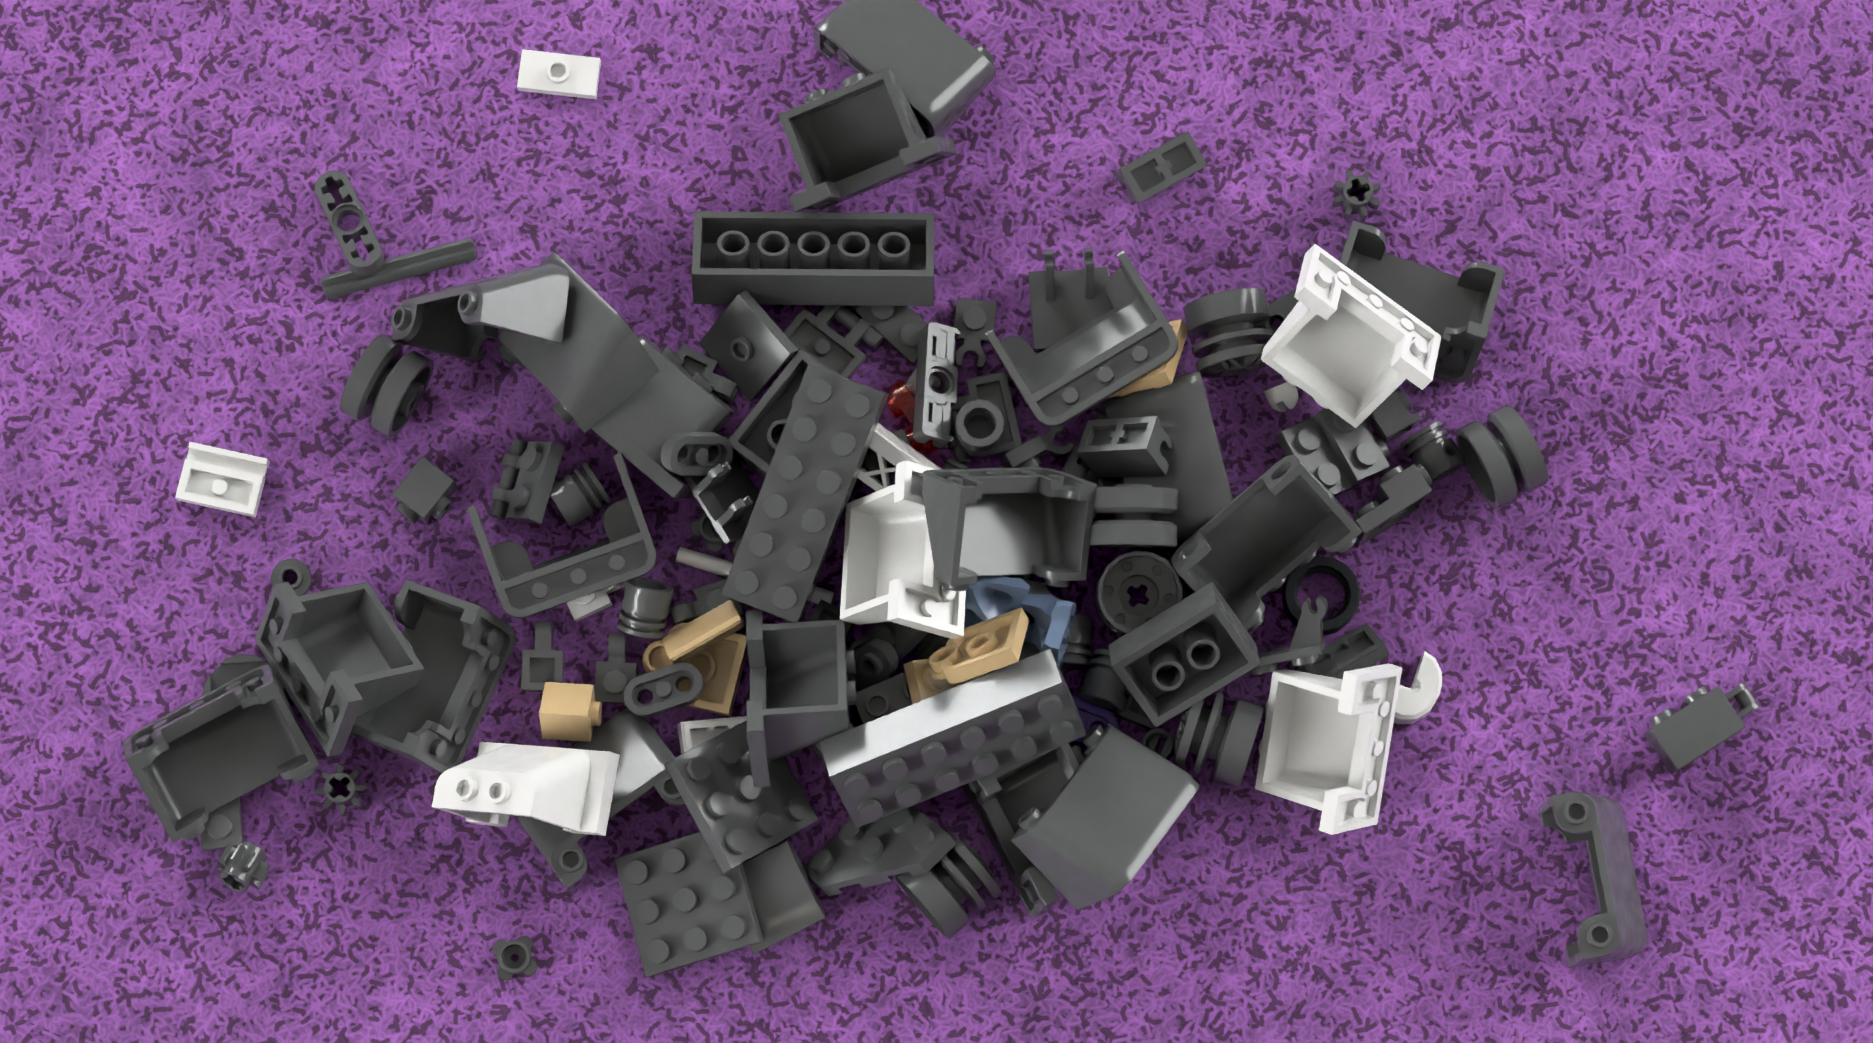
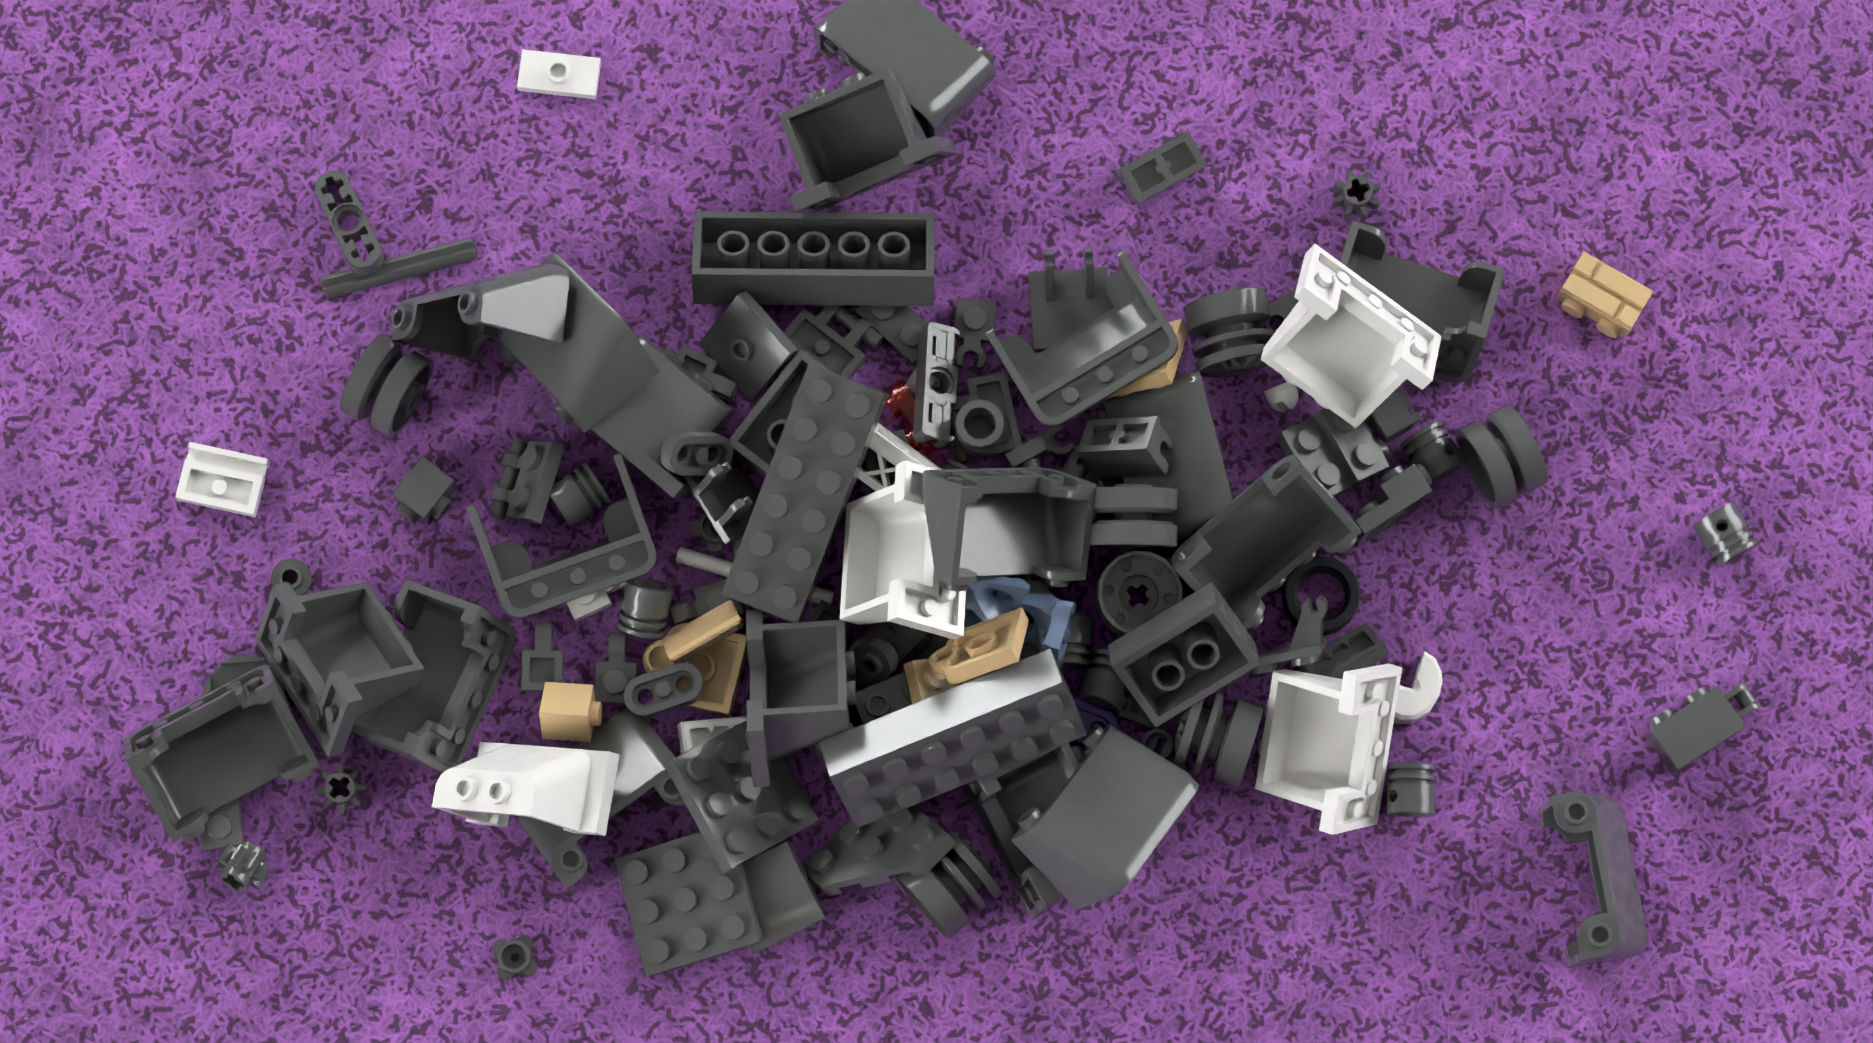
none -> dark grey piece [1386,763,1436,818]
none -> tan brick [1556,252,1653,338]
none -> dark grey piece [1693,502,1759,568]

